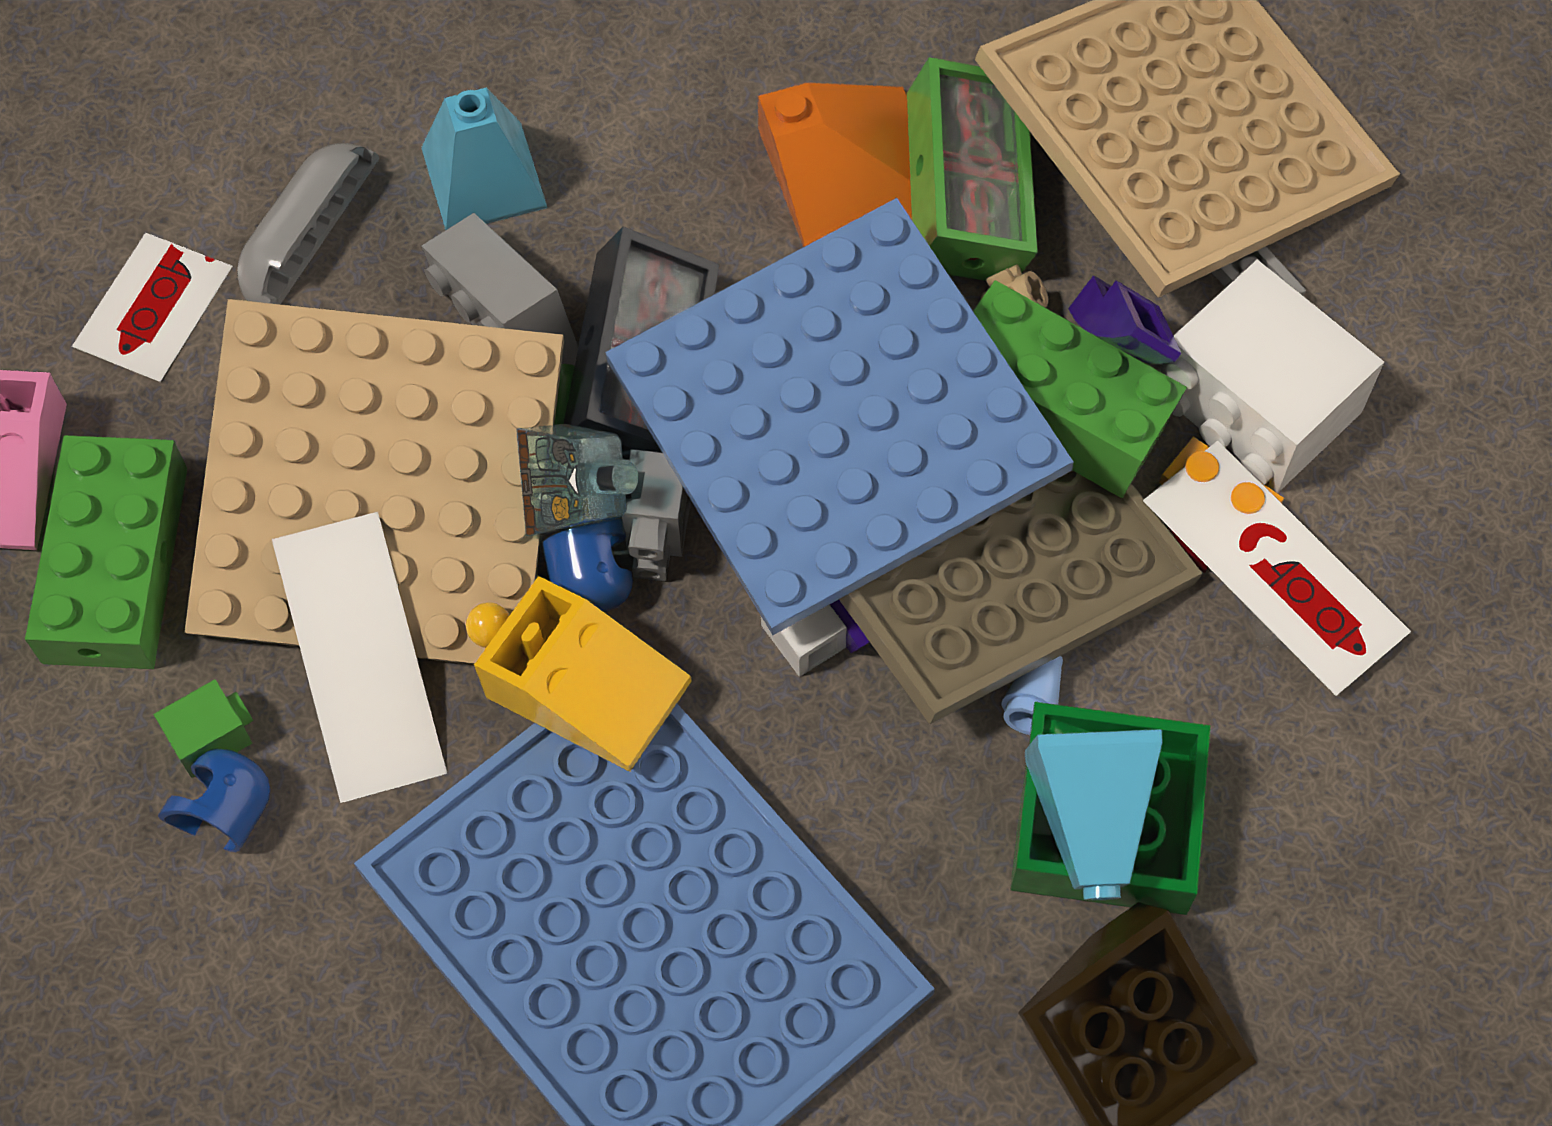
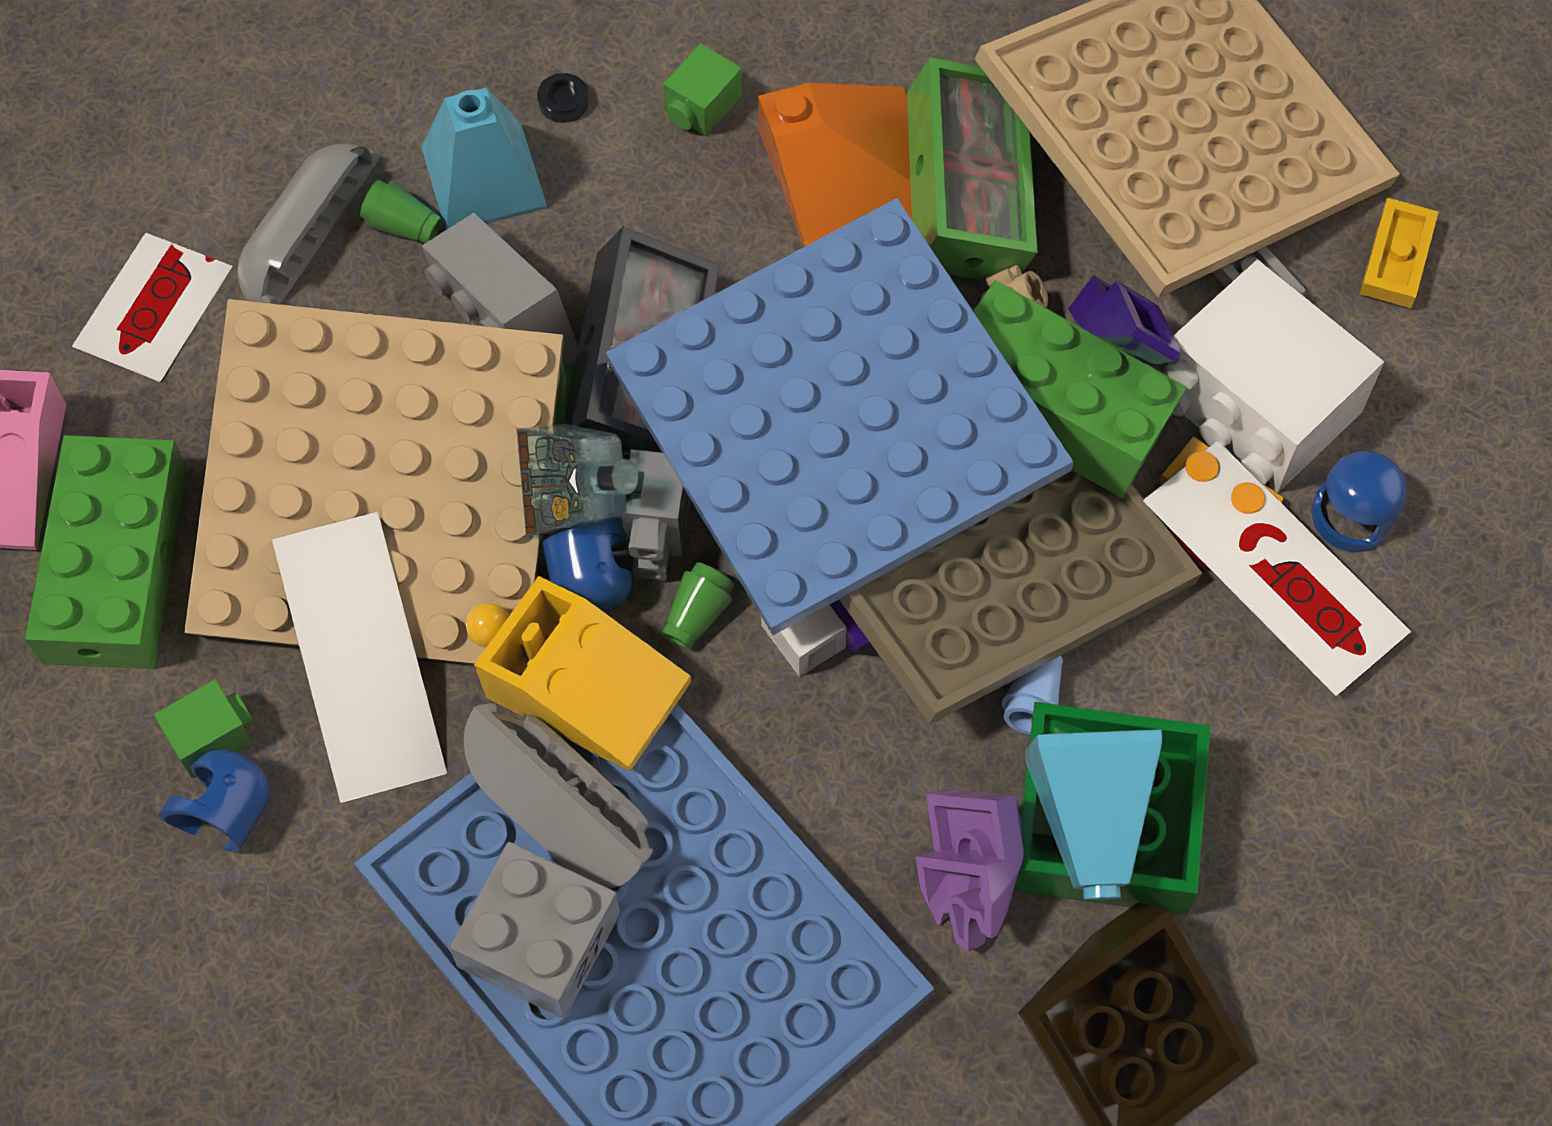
none -> bright green cone [360,180,443,243]
none -> light grey brick [449,841,620,1020]
none -> light grey brick [464,703,653,889]
none -> black tile [537,73,589,123]
none -> bright green cone [661,562,735,650]
none -> bright green brick [663,43,742,137]
none -> medium lavender plate [915,789,1024,952]
none -> blue helmet [1311,451,1407,553]
none -> yellow plate [1359,198,1438,308]

